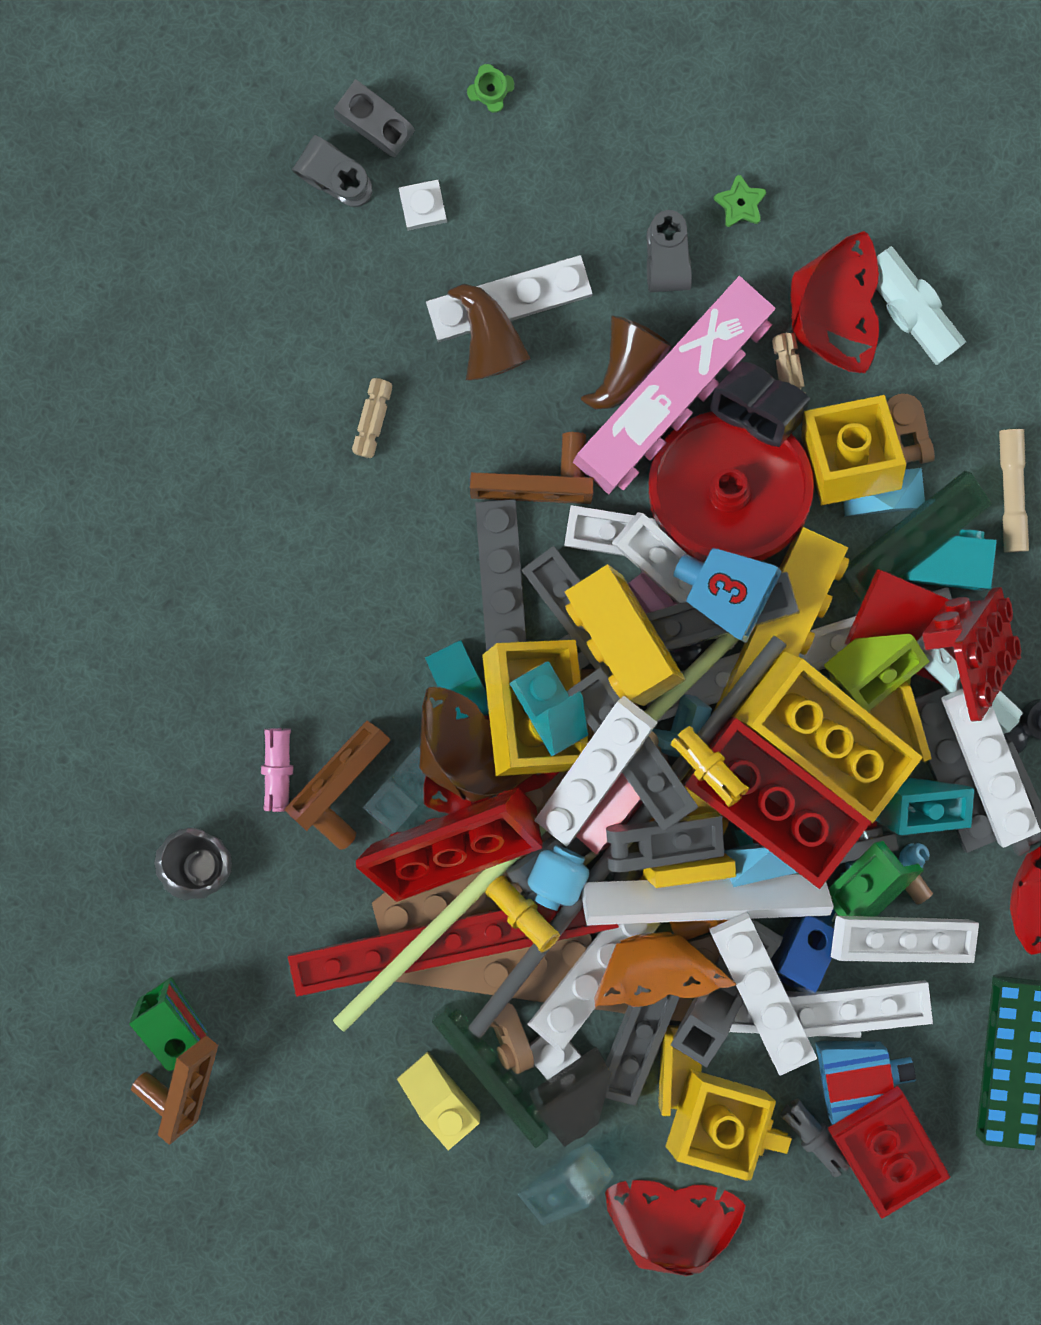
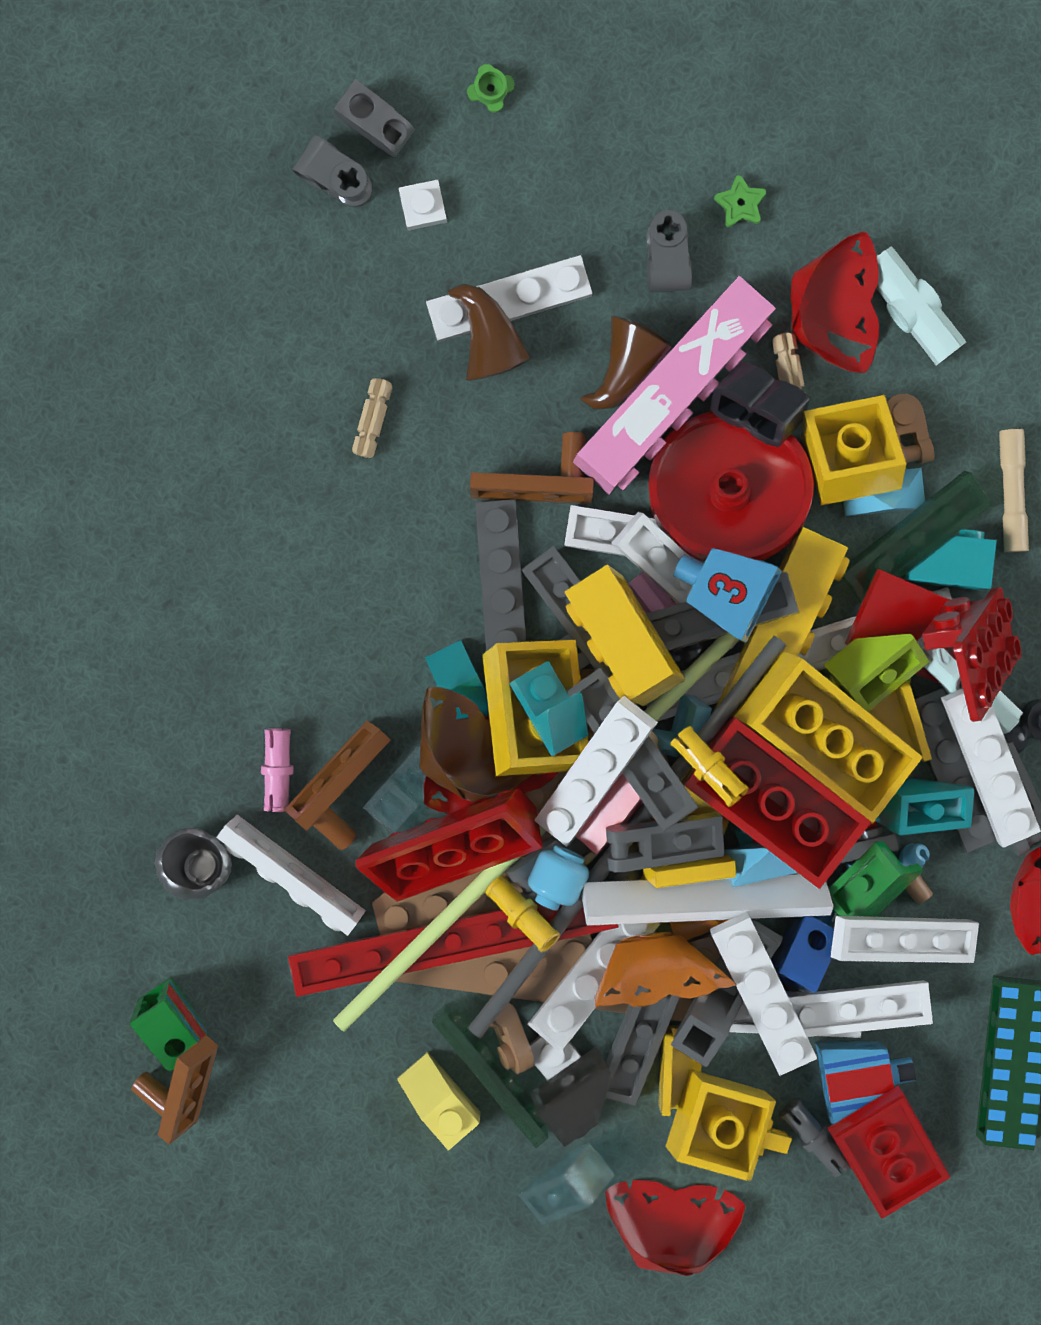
none -> white plate [216,815,366,936]

